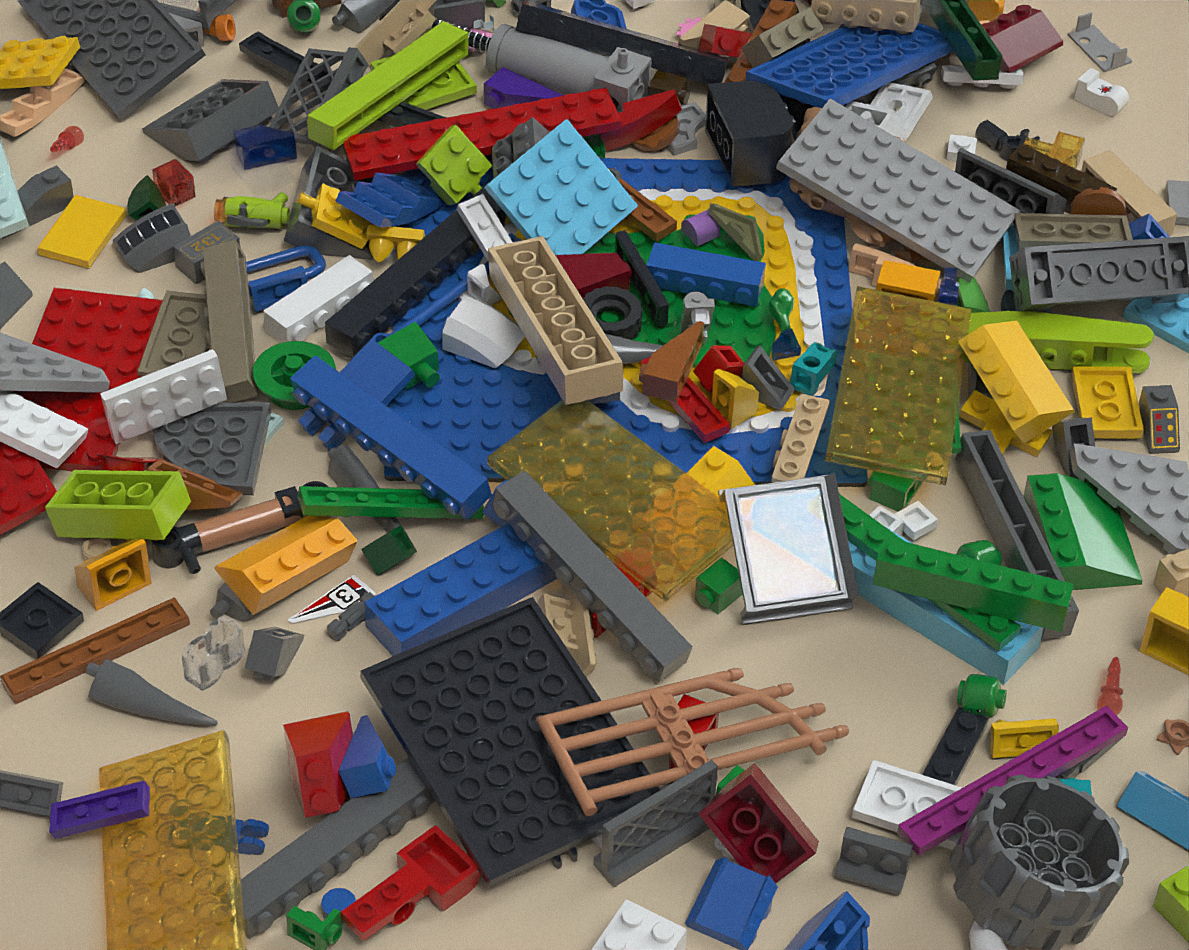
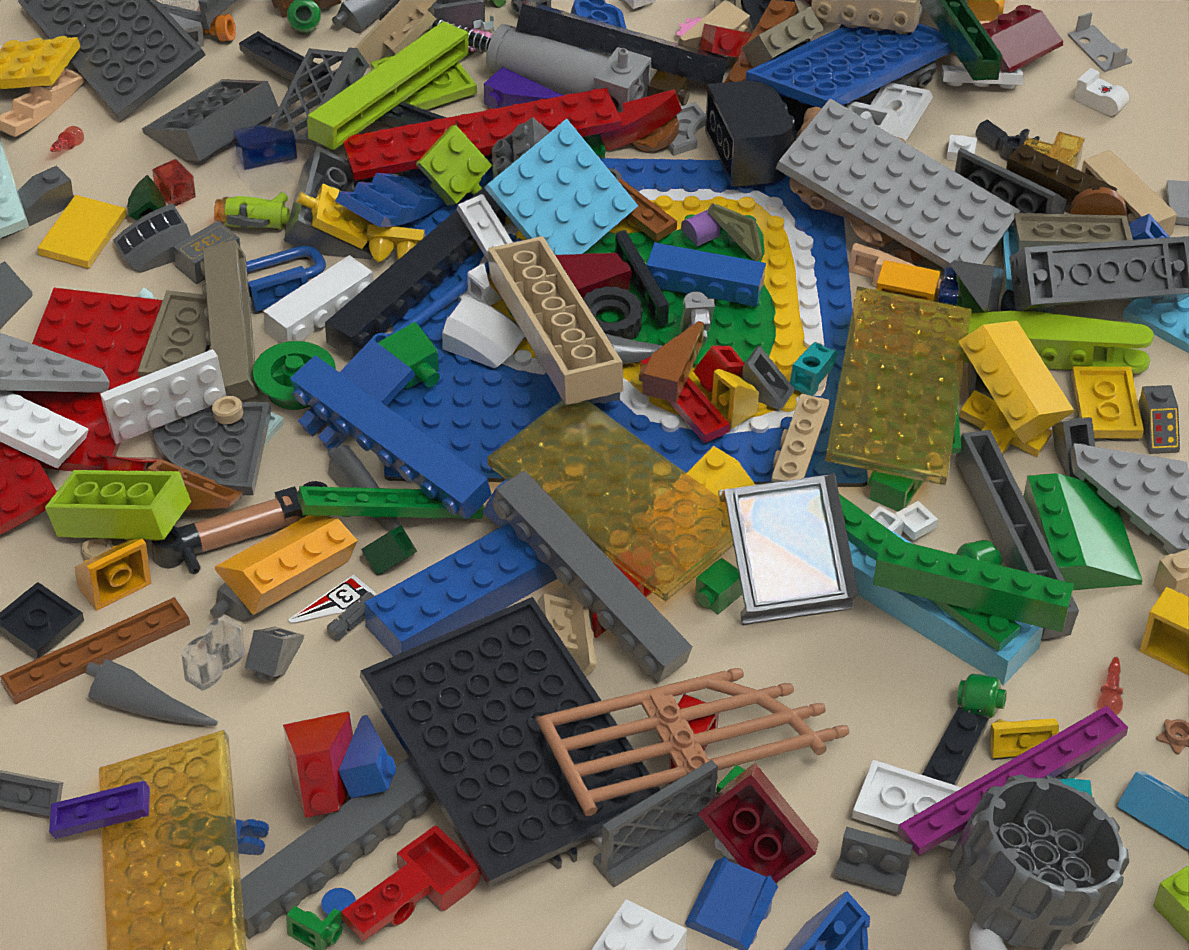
green animal [769,288,794,334] -> none
tile [771,329,801,361] -> none
none -> tan tile [212,396,244,424]
none -> dark grey slope [950,260,1004,312]

